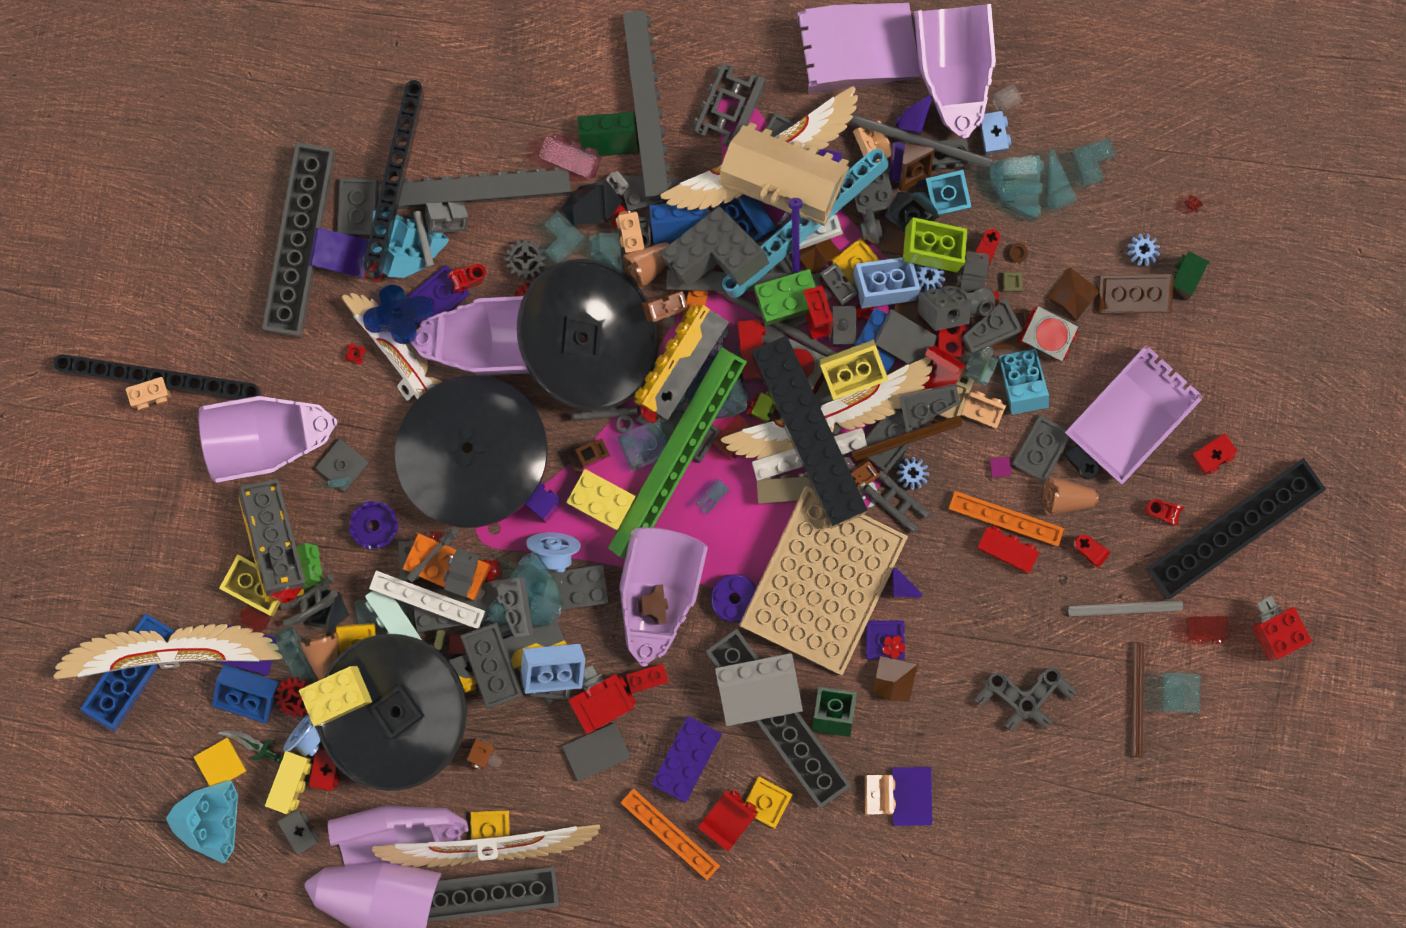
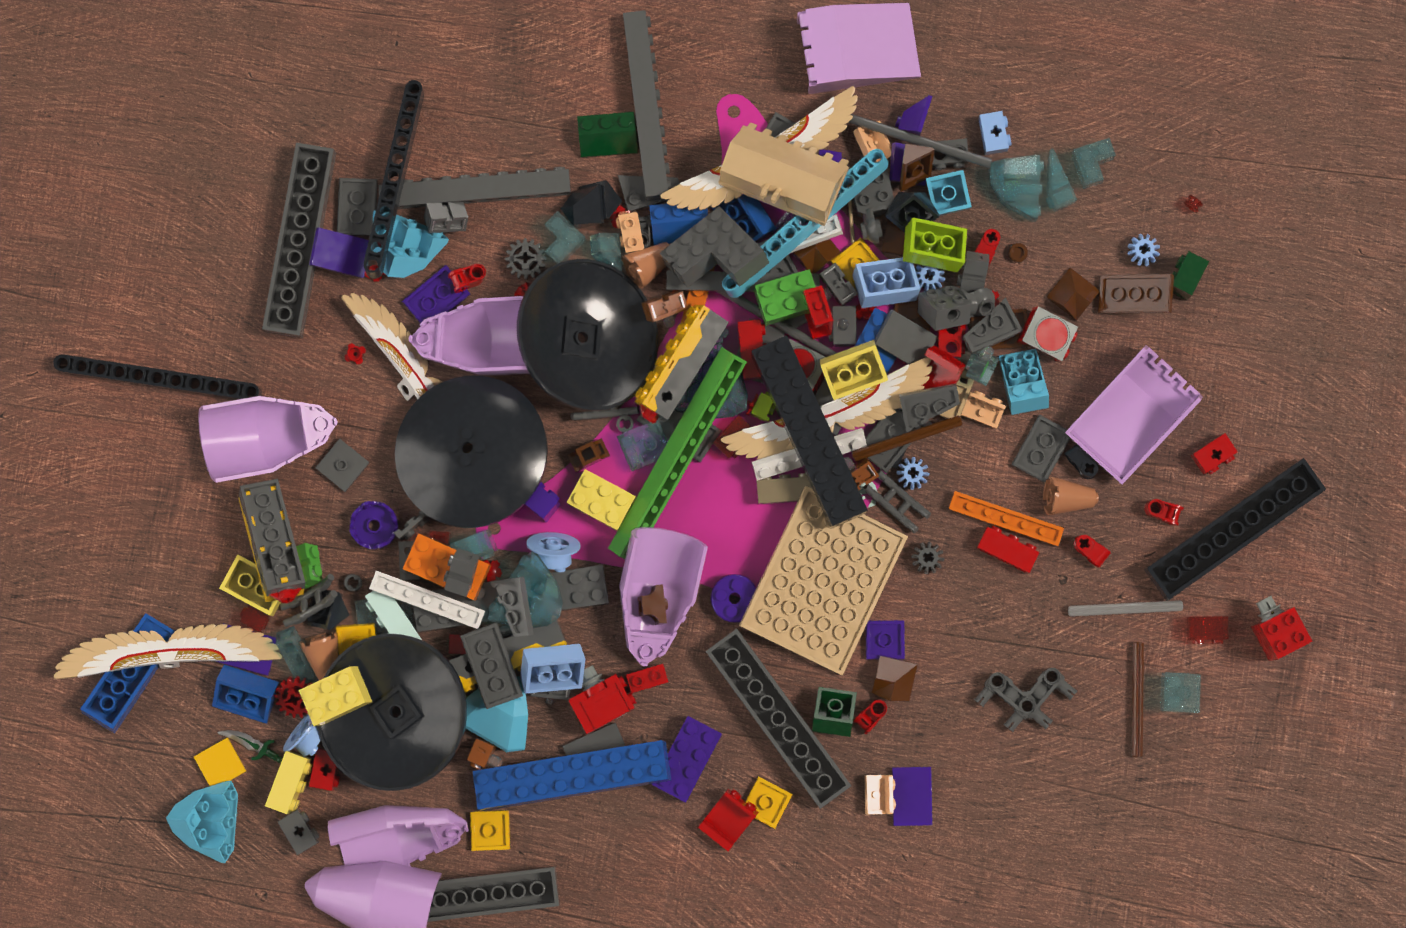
light nougat bracket [126,377,171,410] -> none
clear light blue tile [328,477,351,488] -> none
clear blue plant [363,285,433,344] -> none
piece [372,825,600,867] -> none
dark grey piece [407,526,459,582] -> none
light grey piece [413,211,434,268] -> none
olive tile [434,630,447,651] -> none
clear pink brick [539,133,603,178] -> none
light grey piece [606,171,629,195] -> none
orange plate [621,788,720,880] -> none
dark grey fence [692,62,766,147] -> none
clear light blue hinge [695,478,730,514] -> none
light grey slope [715,653,803,726] -> none
dark purple bar [789,198,802,274] -> none
red plant [882,635,906,659] -> none
dark purple slope [892,568,923,598] -> none
lavender windscreen [914,4,996,138] -> none
magenta tile [990,457,1011,478] -> none
clear brick [991,83,1023,113] -> none
olive tile [1003,272,1023,292] -> none
none -> dark grey bush [344,574,362,592]
none -> dark grey wing [394,511,430,540]
none -> clear light blue slope [450,529,498,560]
none -> medium azure brick [466,676,528,752]
none -> blue brick [473,740,671,811]
none -> tan axle [846,184,855,243]
none -> red piece [853,699,887,735]
none -> dark grey gear [911,541,944,574]

